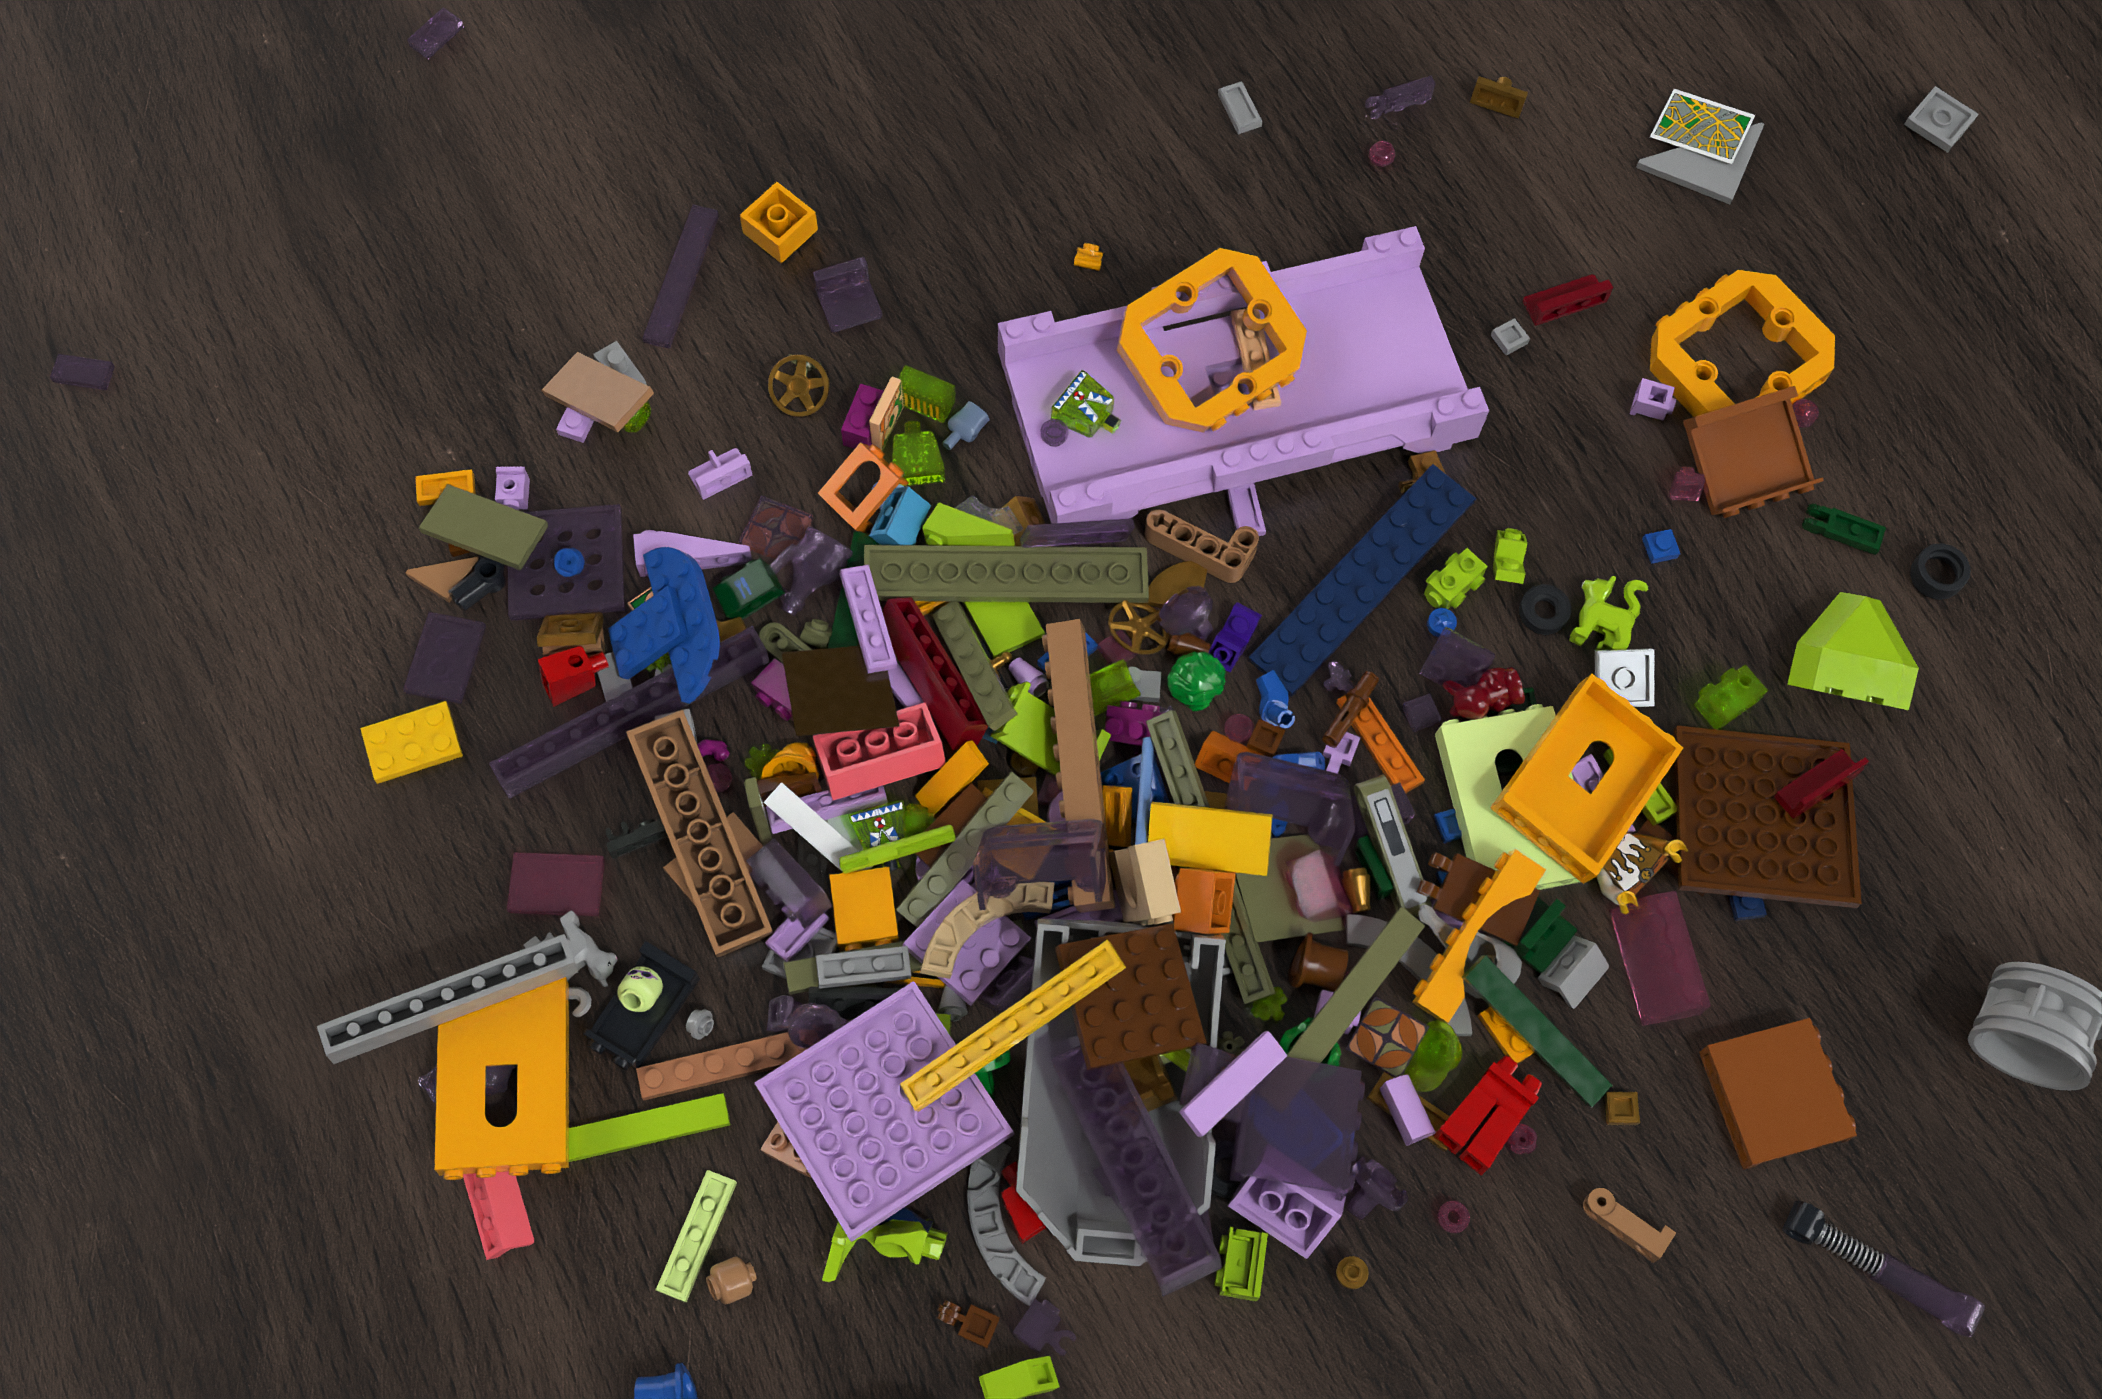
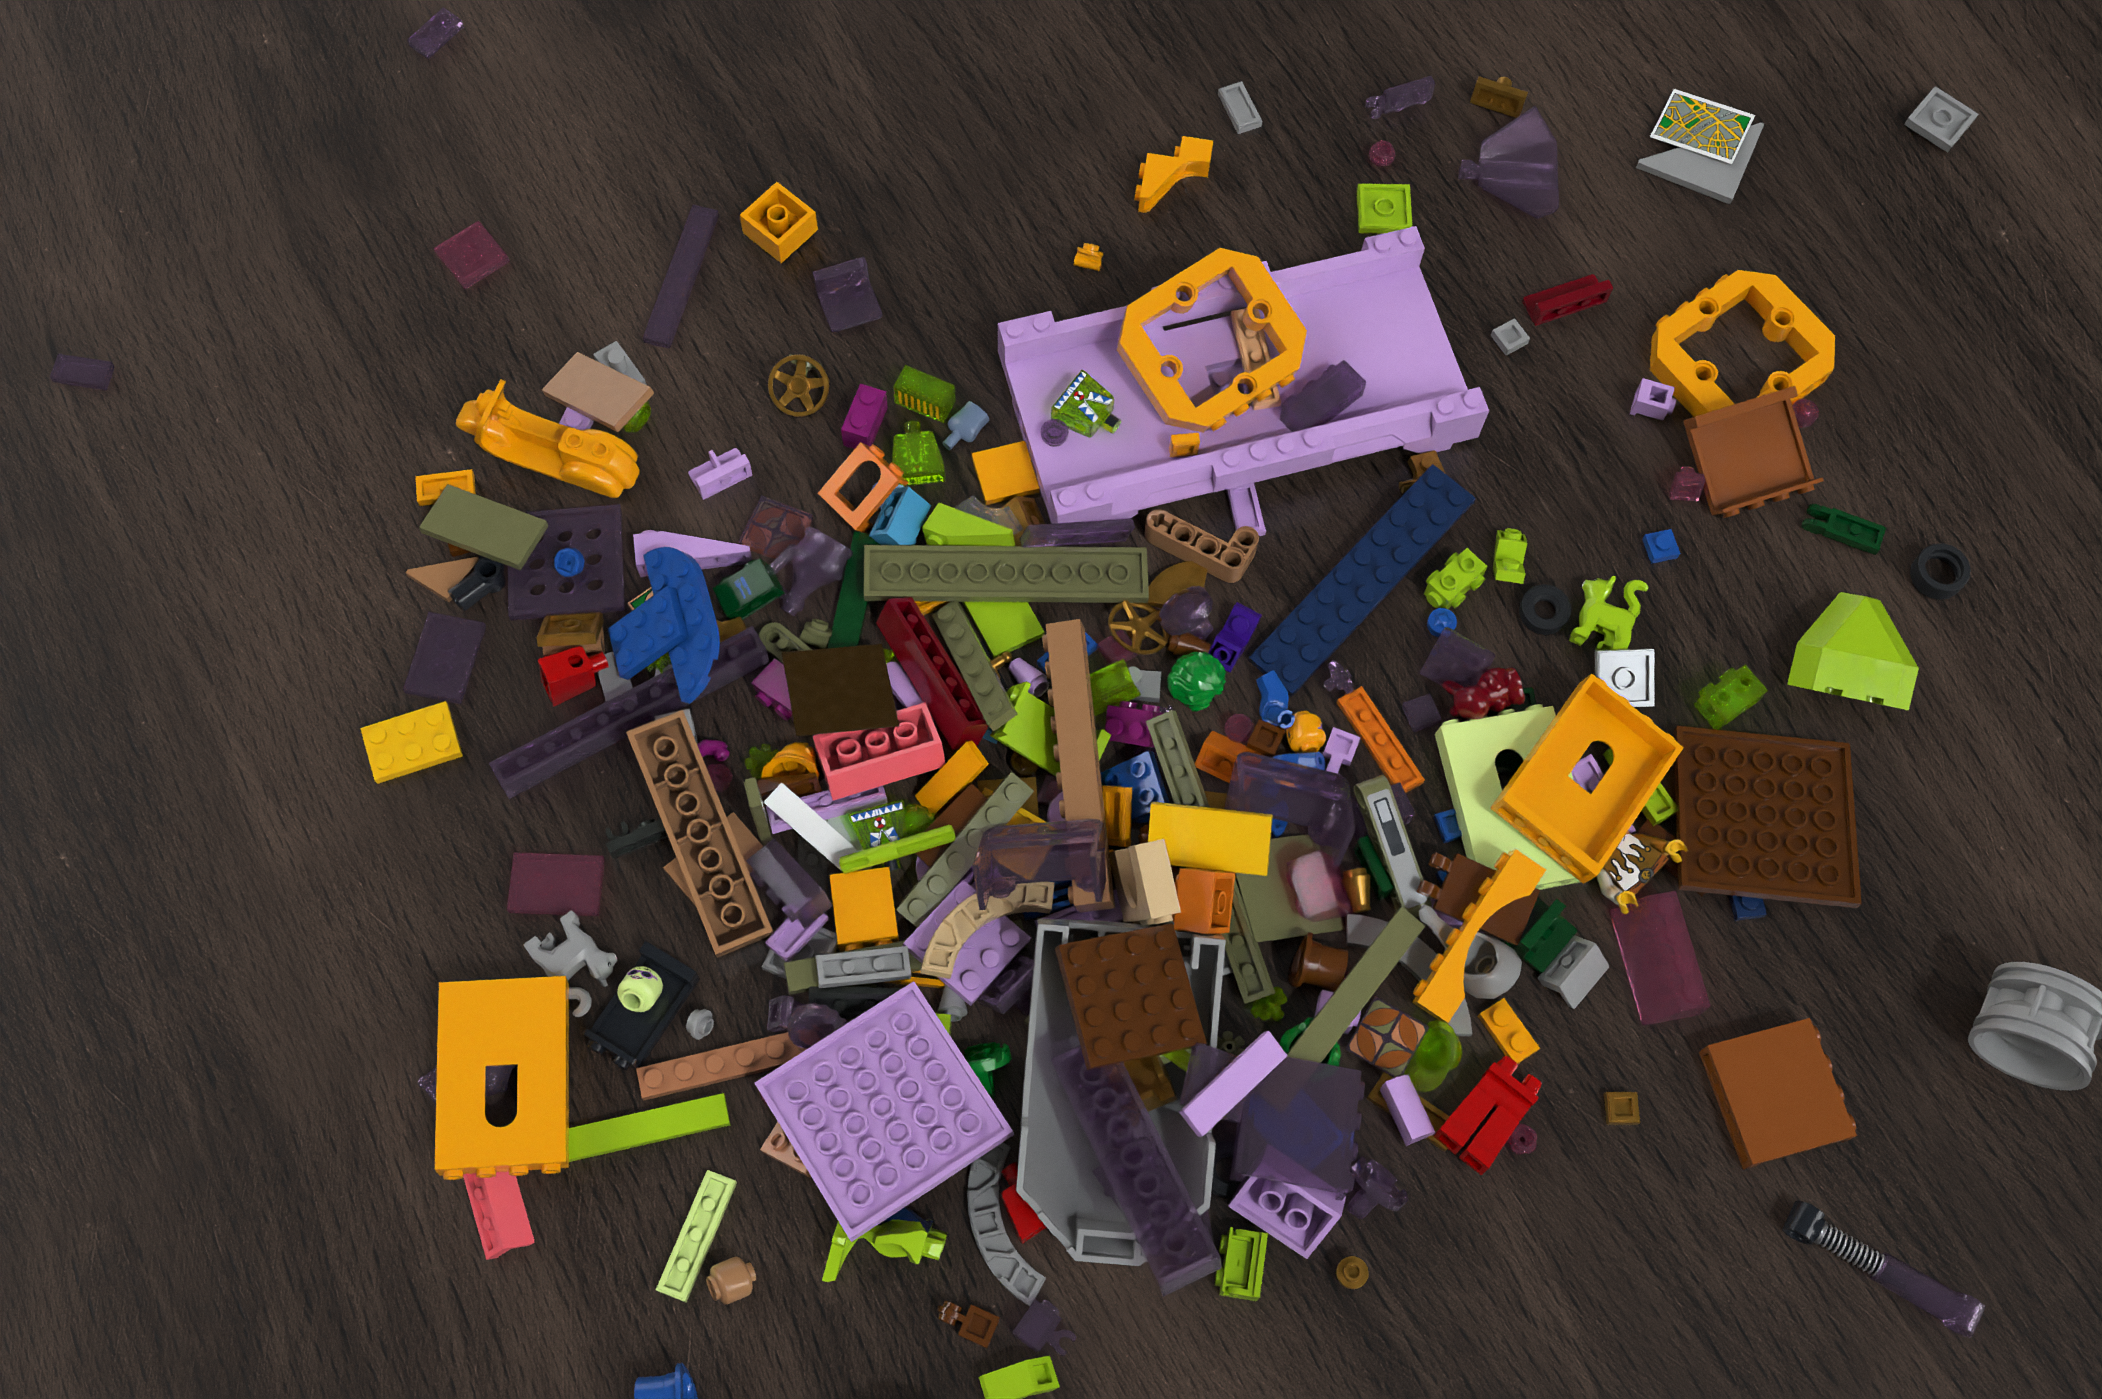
light grey brick [317,934,578,1064] -> none
lavender brick [495,467,530,510] -> none
lavender tile [840,565,897,674] -> none
light nougat tile [869,377,903,450] -> none
yellow tile [900,940,1126,1112] -> none
medium blue piece [1135,737,1154,845] -> none
reddish brown pin [1322,671,1379,748] -> none
clear pink plate [1438,1201,1470,1233] -> none
dark green tile [1462,955,1612,1107] -> none
medium nougat leg [1583,1188,1676,1263] -> none
dark red panel [1774,749,1869,819] -> none
none -> clear pink tile [433,221,510,289]
none -> light orange piece [456,379,640,498]
none -> light orange tile [972,441,1040,505]
none -> light orange arch [1134,136,1213,213]
none -> light orange tile [1169,433,1200,457]
none -> clear purple brick [1279,360,1367,432]
none -> light orange head [1285,711,1326,753]
none -> lime tile [1357,184,1412,234]
none -> clear purple panel [1458,106,1559,219]

